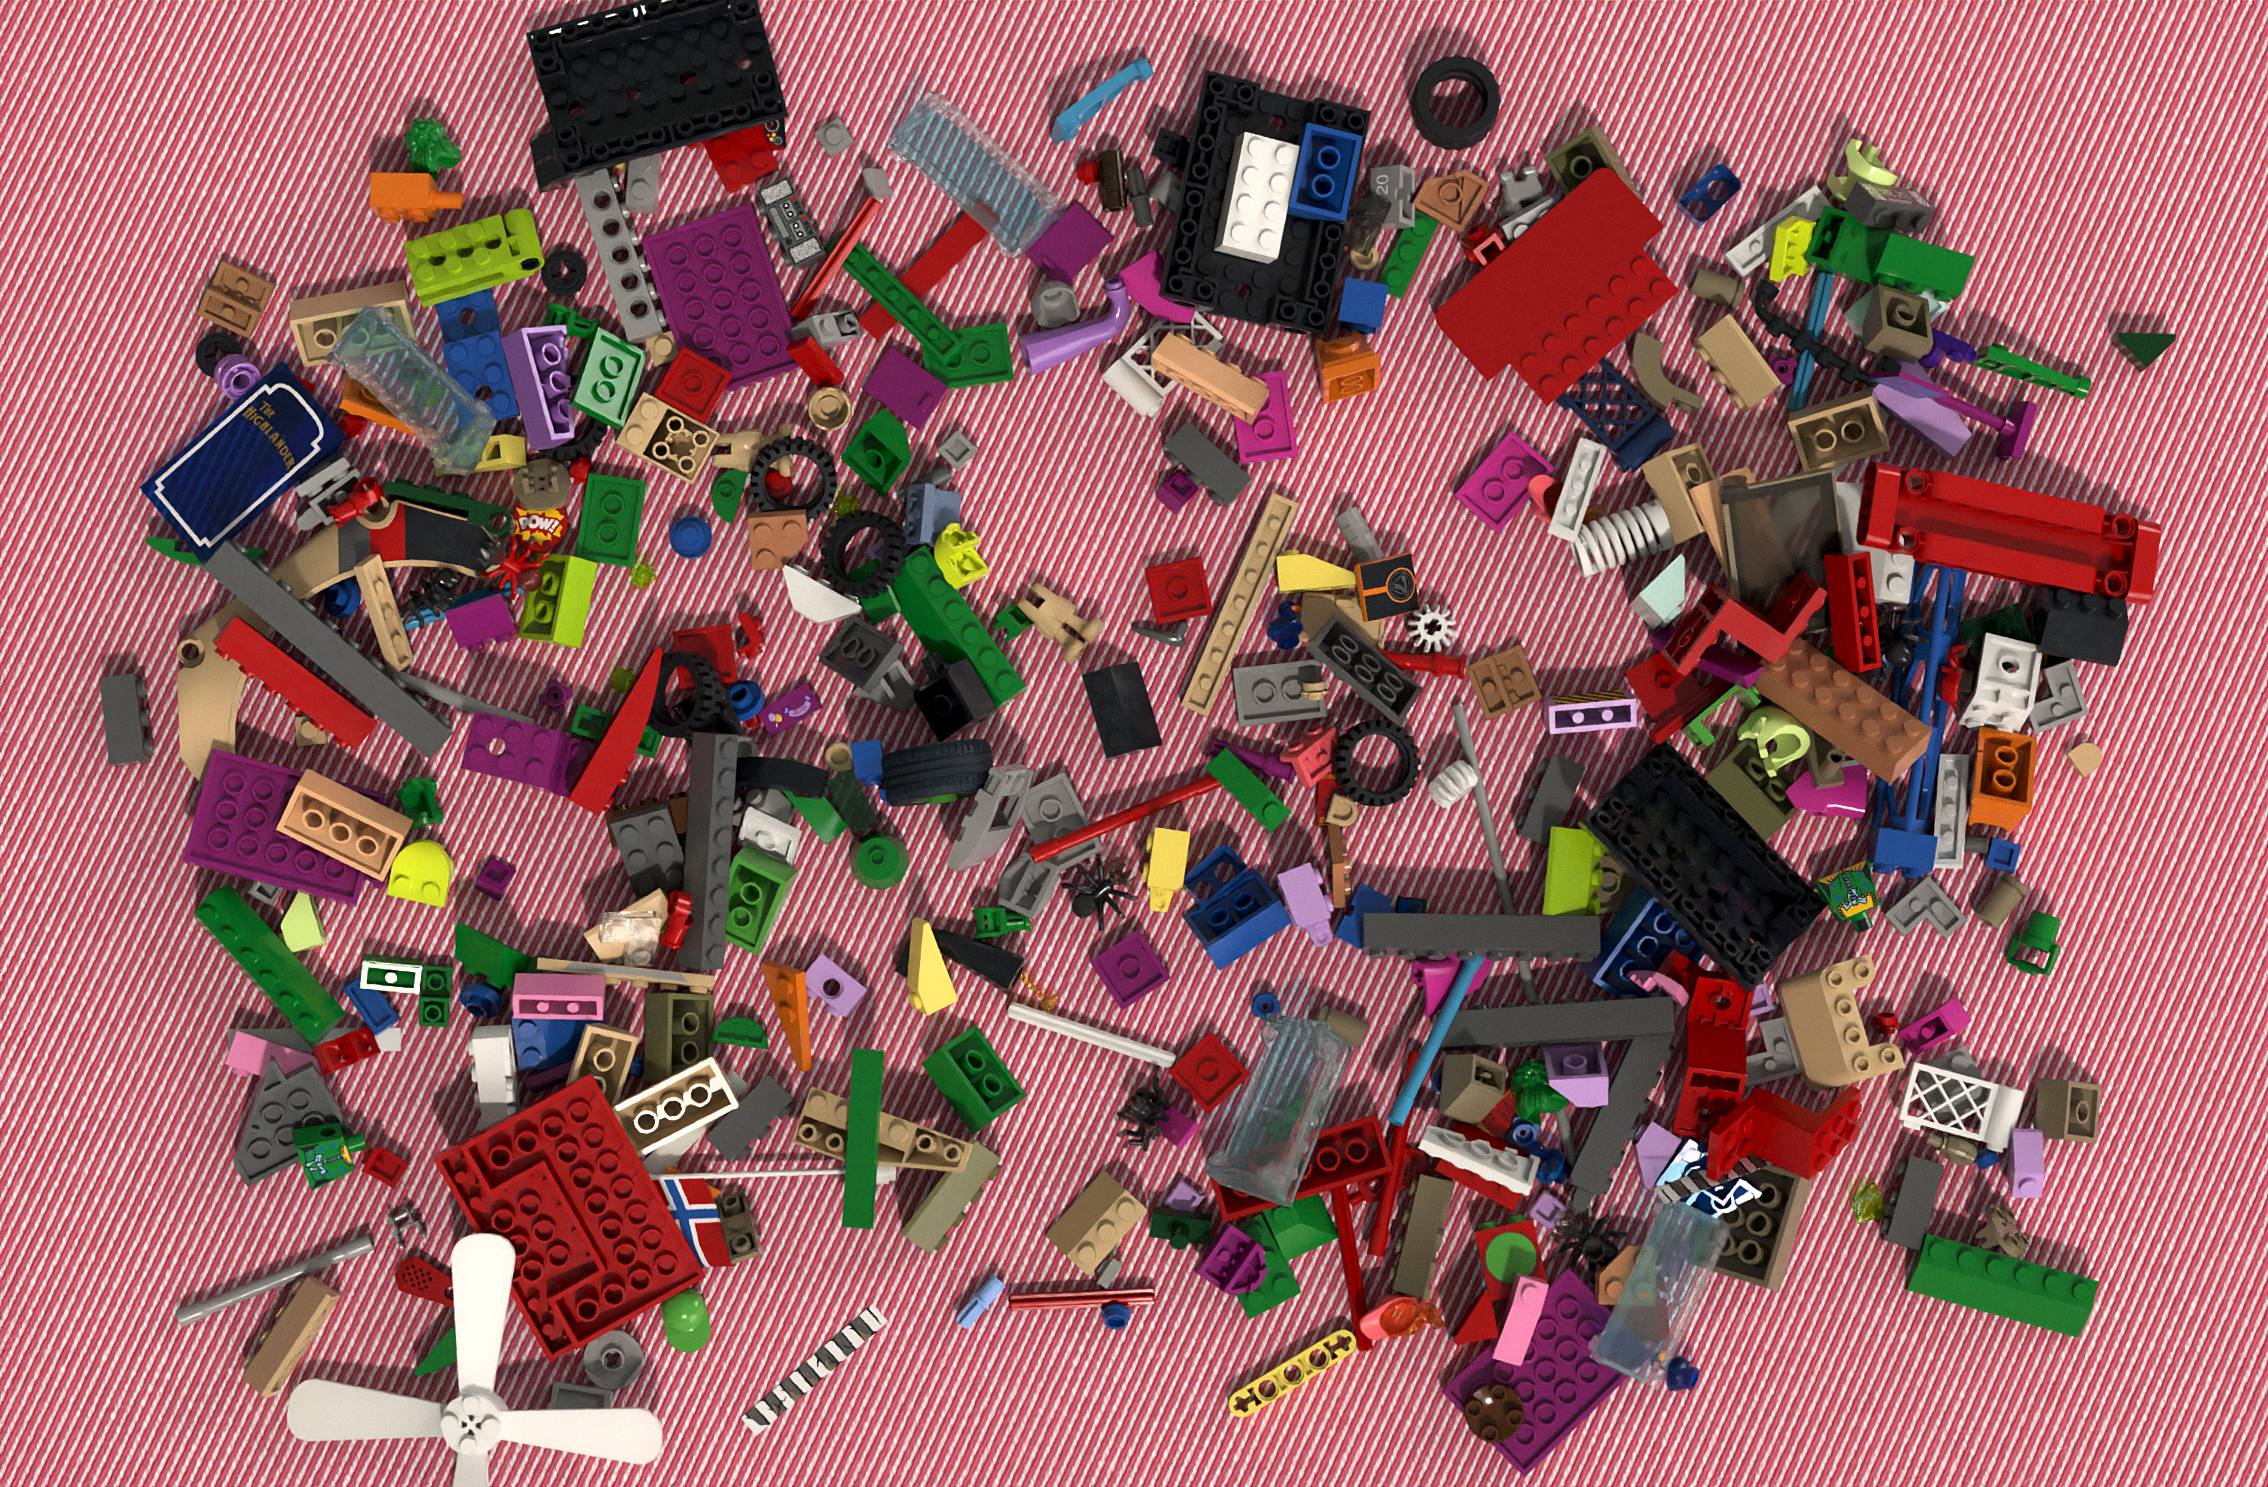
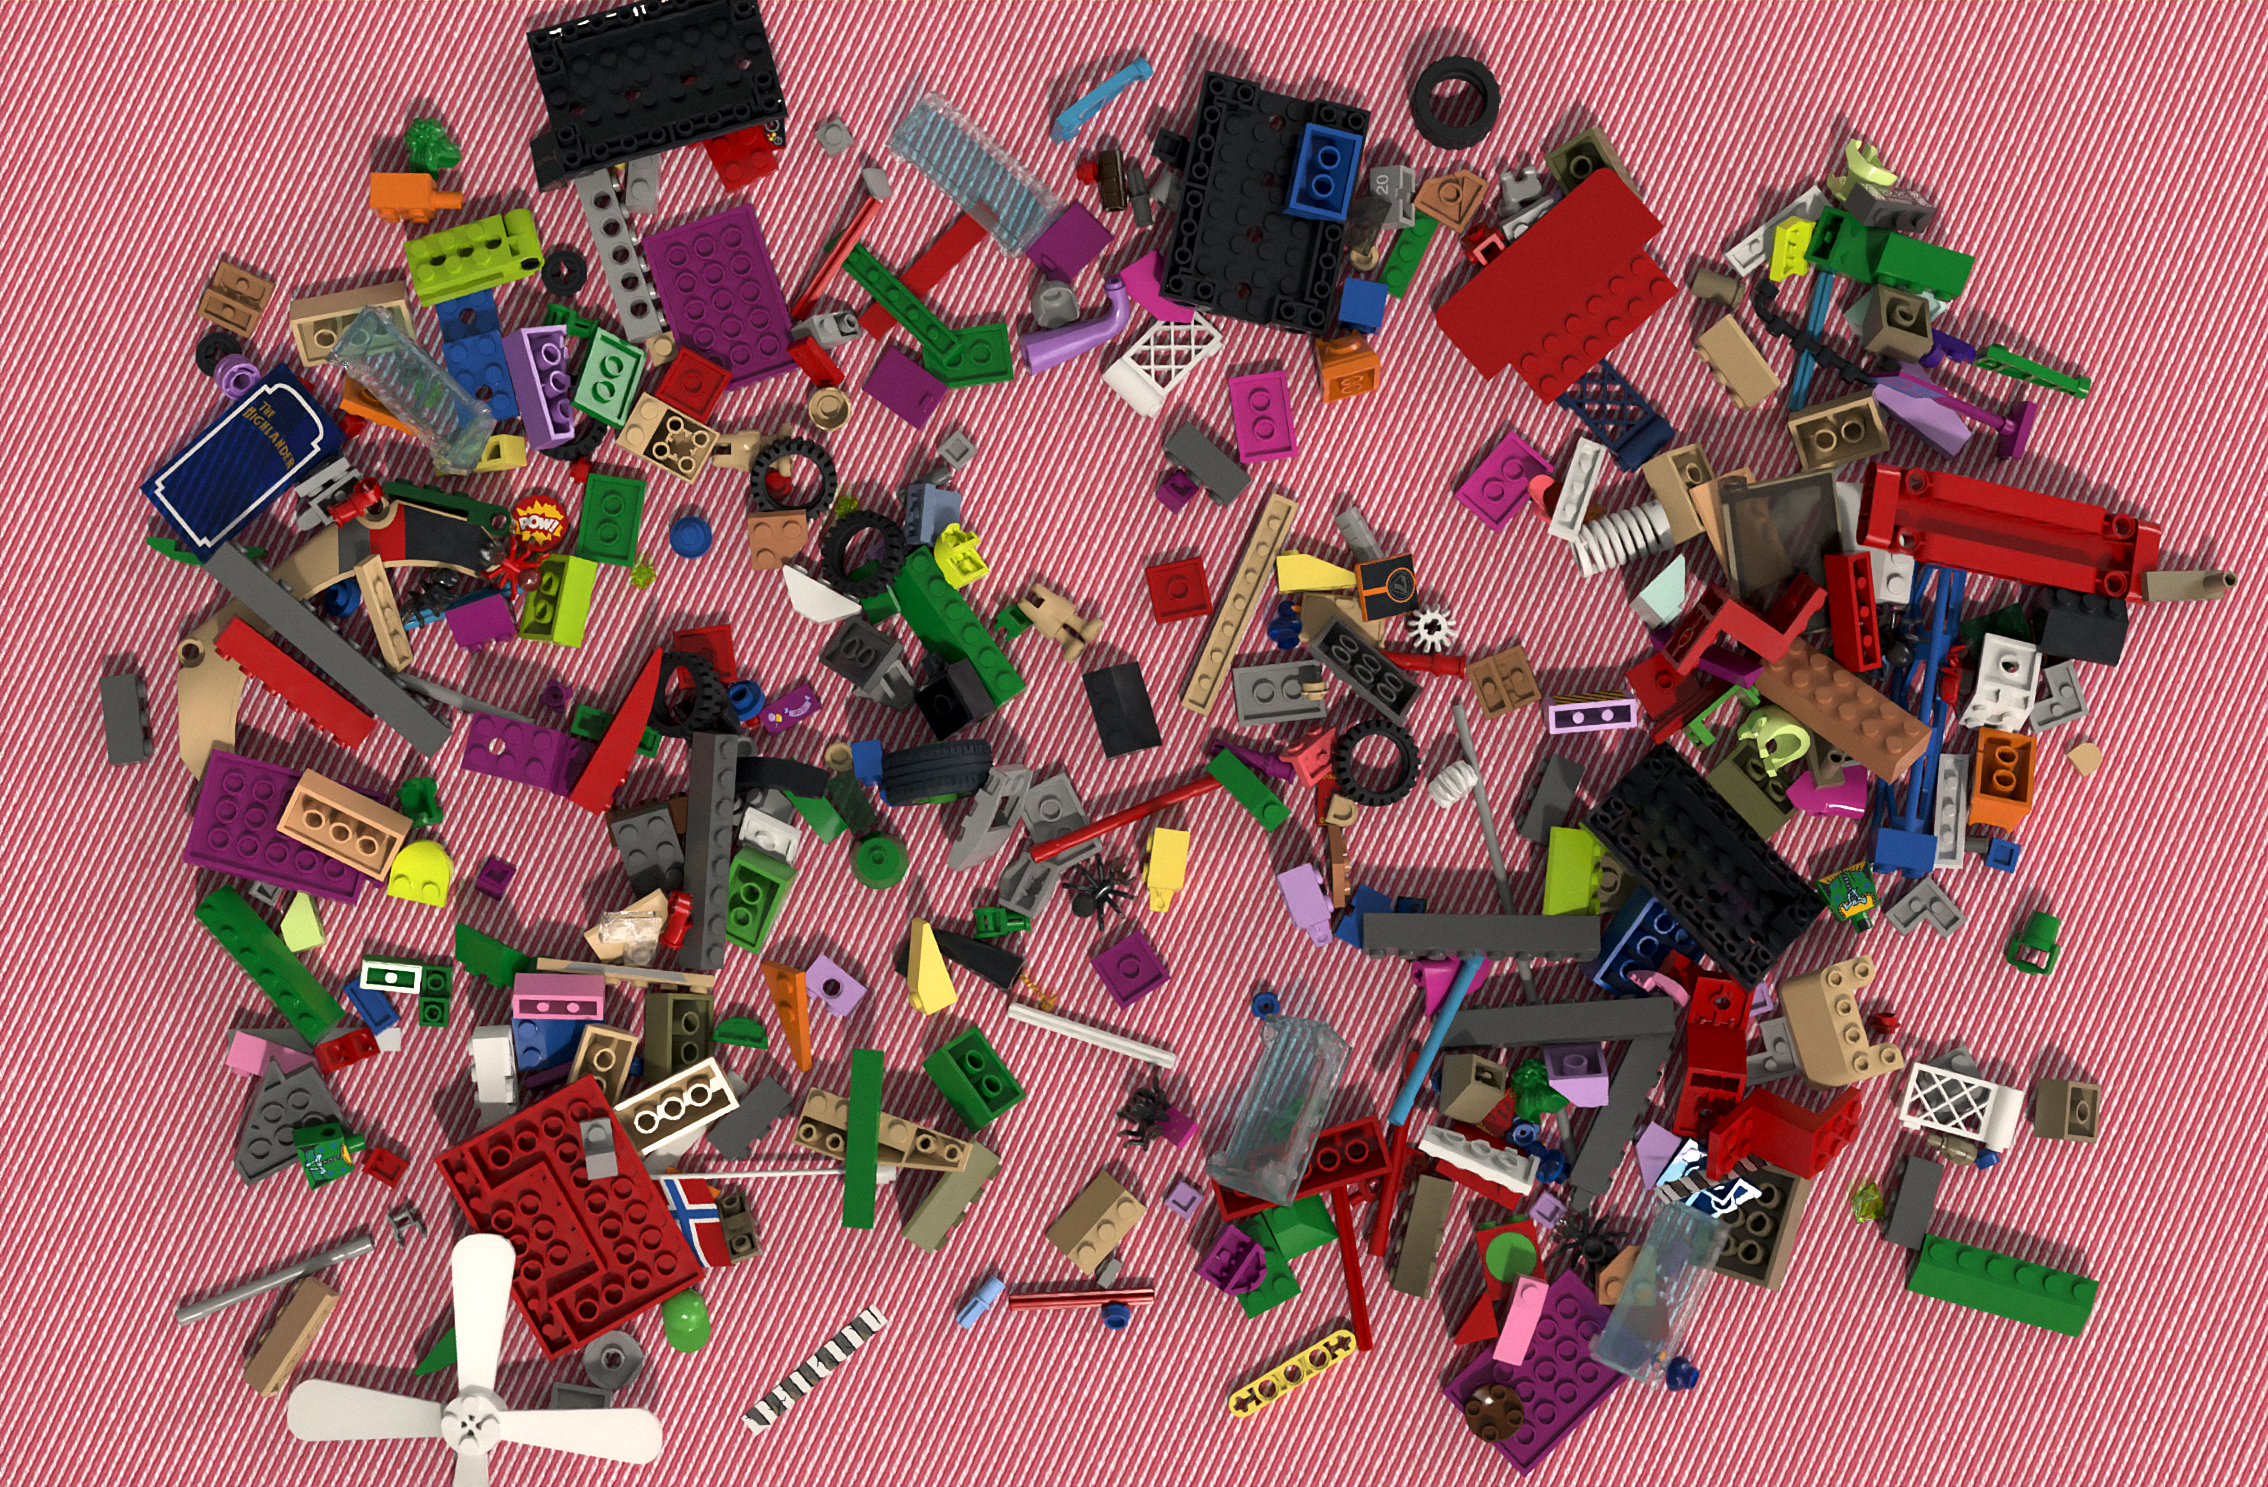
tan plate [295,716,328,747] -> none
red piece [395,1256,454,1308] -> none
blue plate [459,982,503,1018] -> none
dark tan plate [513,458,572,511] -> none
clear neon green plate [610,667,636,694] -> none
green plate [712,469,749,525] -> none
red bracket [736,611,766,660] -> none
brick [755,176,827,273] -> none
green slope [840,408,912,497] -> none
dark grey bar [1132,621,1189,647] -> none
dark green tile [1150,1206,1212,1250] -> none
light nougat slope [1151,332,1269,425] -> none
red plate [1168,1031,1251,1114] -> none
blue slope [1182,868,1292,971] -> none
blue piece [1183,845,1247,910] -> none
white brick [1213,132,1300,264] -> none
dark tan piece [1312,1004,1369,1049] -> none
clear orange hair [1359,1294,1446,1340] -> none
dark tan arch [1630,332,1704,414] -> none
blue piece [1678,164,1741,229] -> none
magenta plate [1769,353,1797,385] -> none
dark pink slope [1898,996,1972,1057] -> none
dark tan piece [1974,873,2028,930] -> none
dark tan plate [1976,1203,2029,1258] -> none
lavender slope [2006,1129,2045,1198] -> none
dark green slope [2112,333,2176,373] -> none
none -> light grey slope [580,1116,618,1180]
none -> dark tan piece [2141,570,2238,602]

